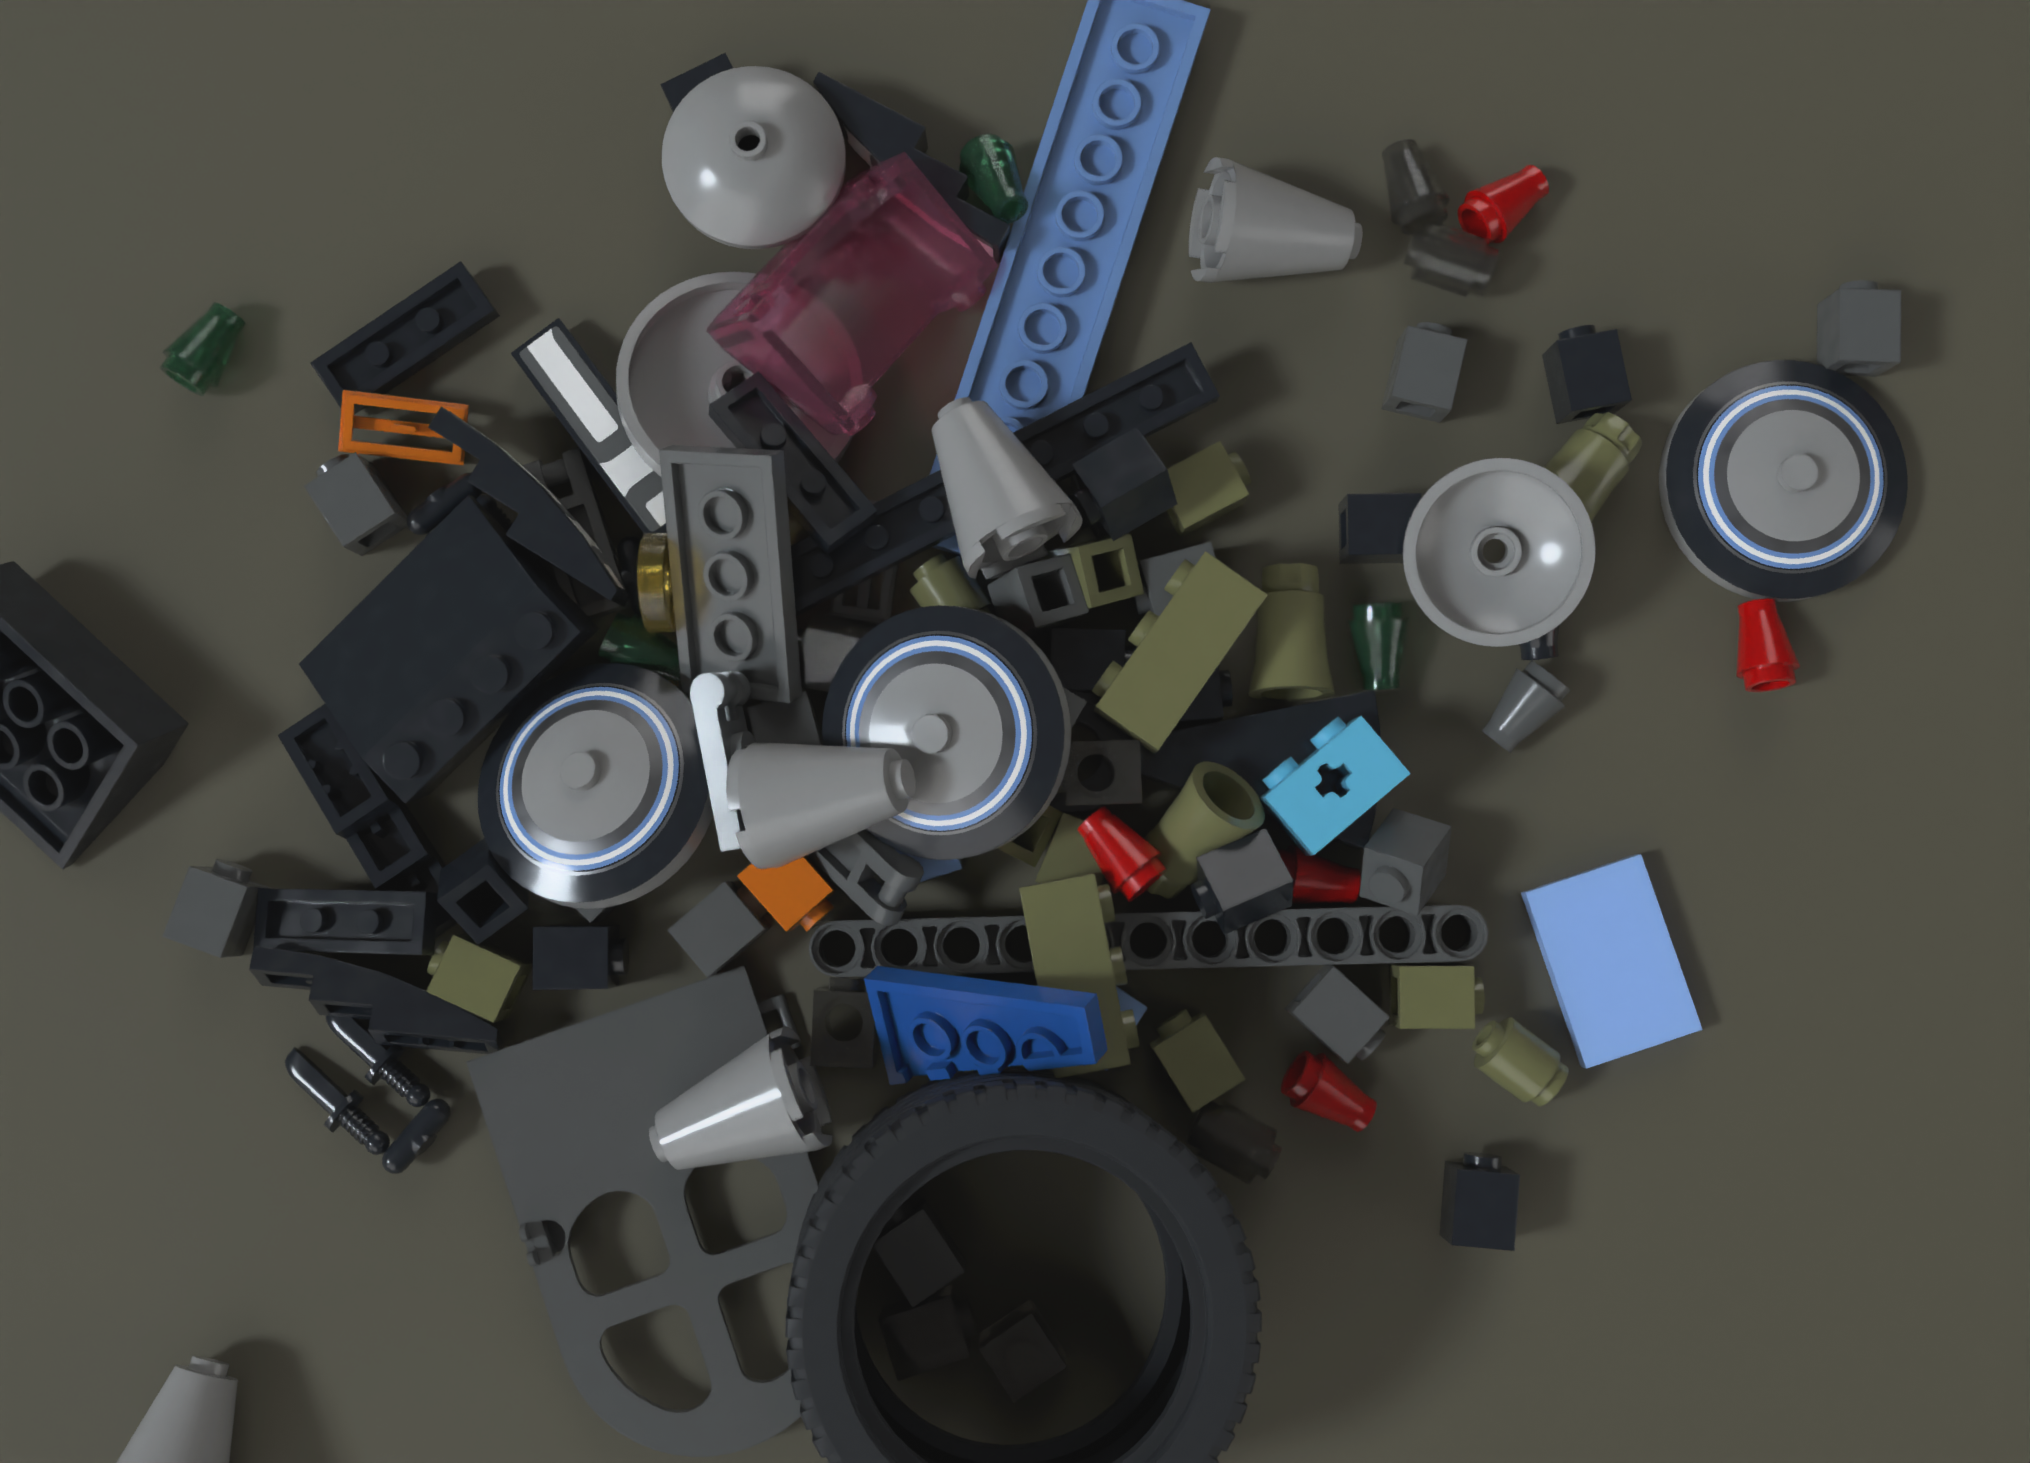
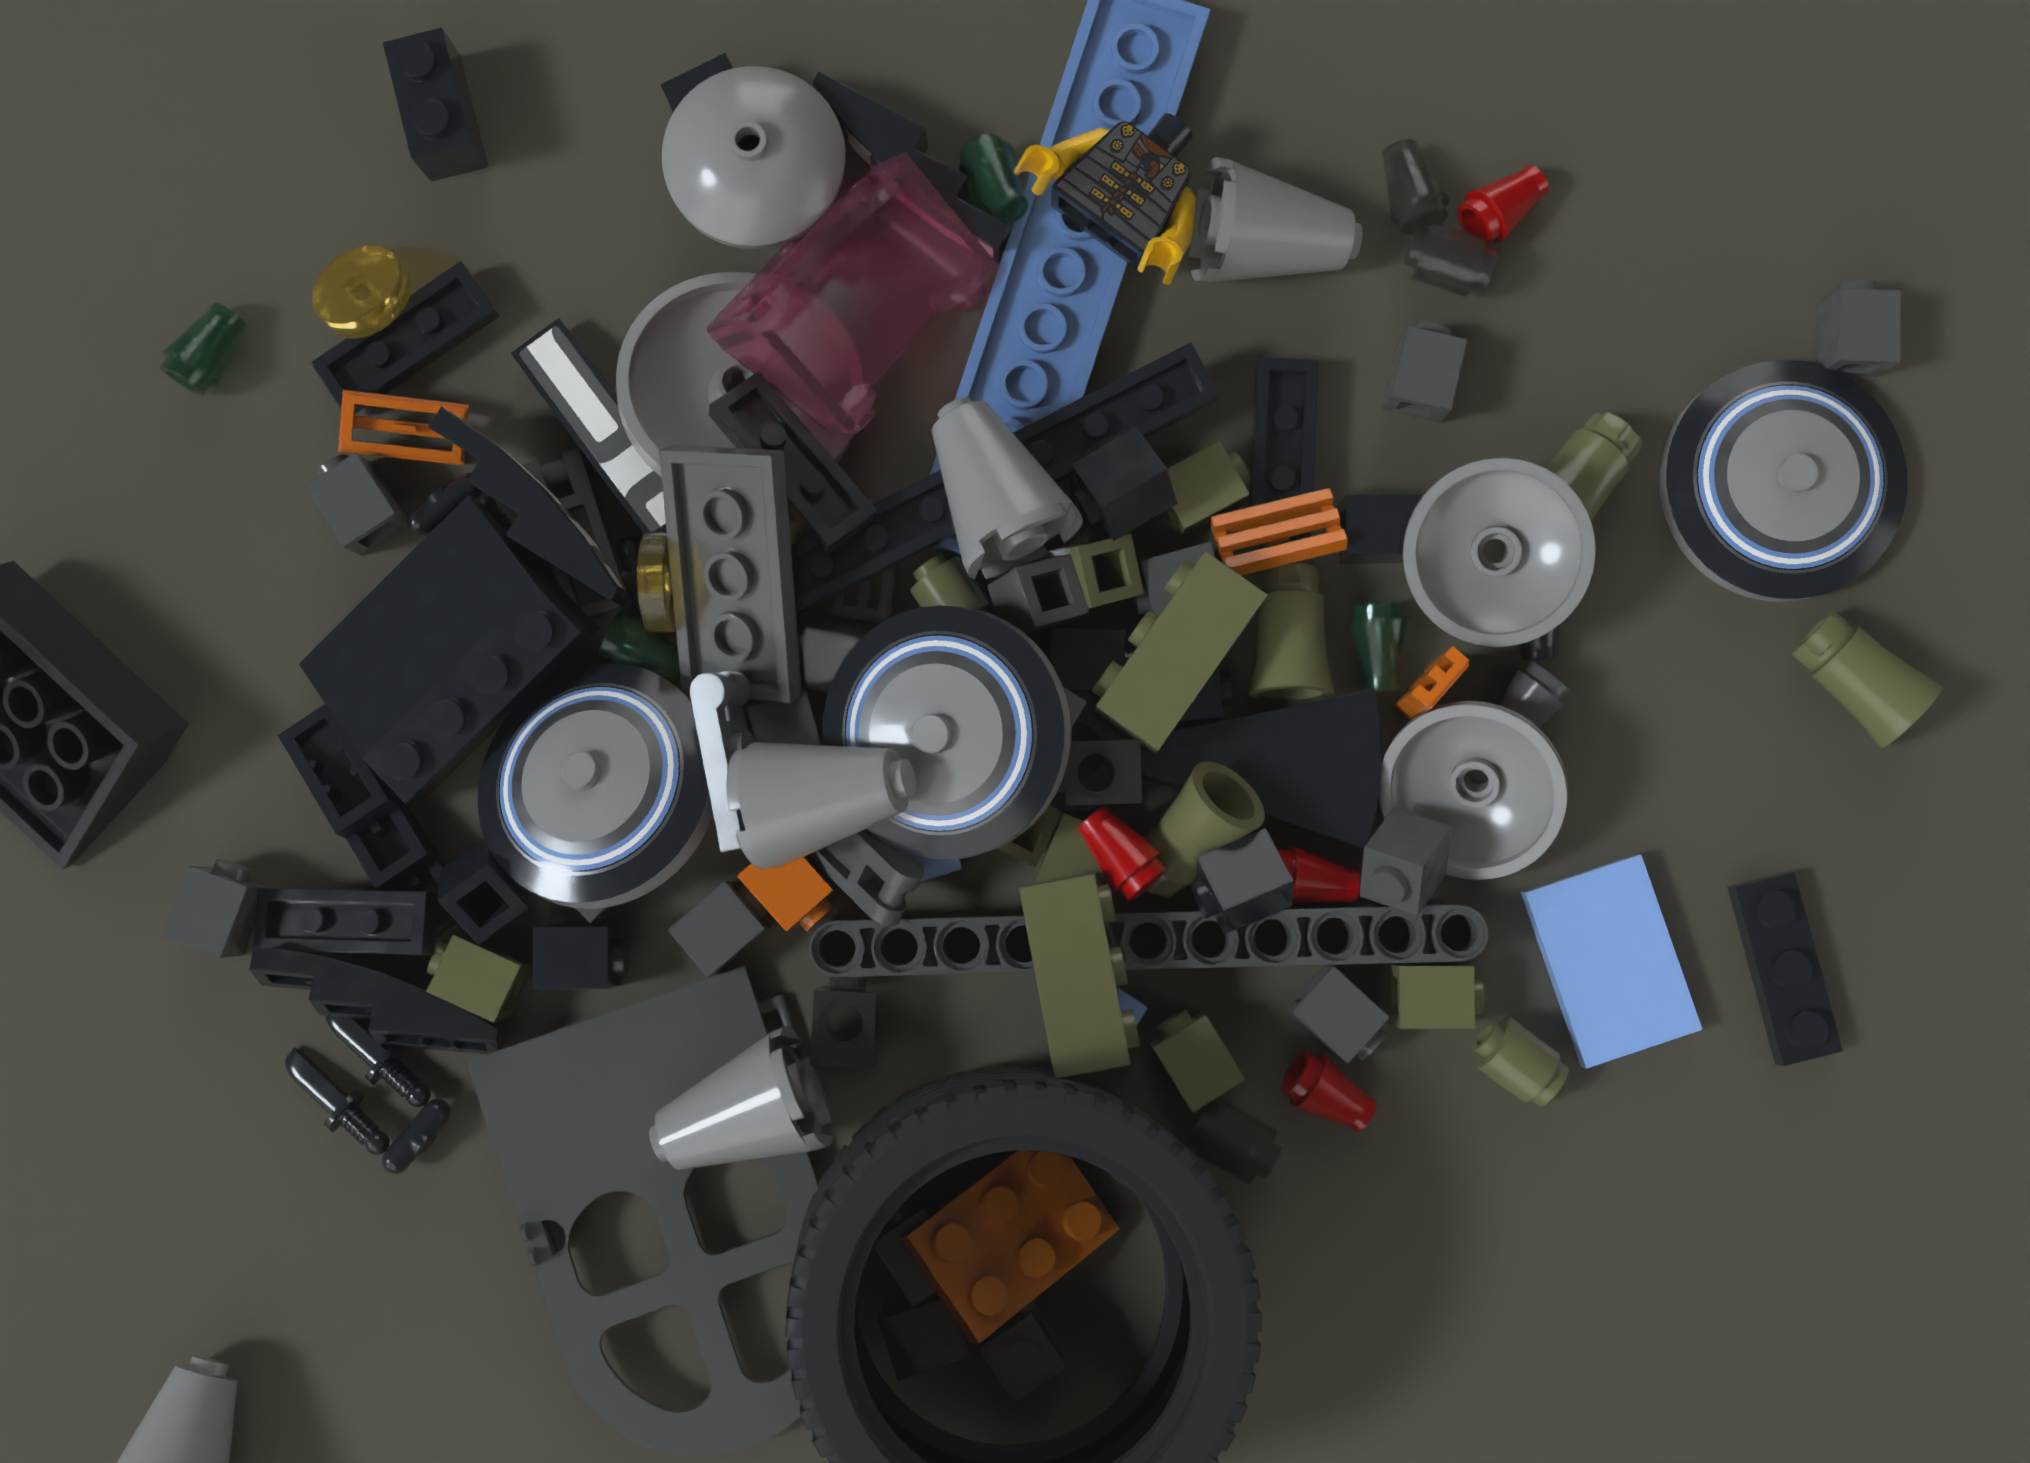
blue wing [864,966,1108,1085] -> none
medium azure brick [1259,716,1411,856] -> none
black brick [1439,1152,1520,1251] -> none
black brick [1542,325,1632,424] -> none
red cone [1736,598,1800,692] -> none
none -> clear yellow piece [312,245,411,338]
none -> black brick [383,27,488,182]
none -> orange plate [900,1150,1120,1344]
none -> torso [1014,113,1197,285]
none -> orange tile [1211,488,1348,576]
none -> black plate [1249,357,1319,543]
none -> light grey dish [1378,701,1568,880]
none -> orange tile [1392,646,1470,720]
none -> black plate [1727,872,1843,1066]
none -> olive plant [1792,611,1943,748]

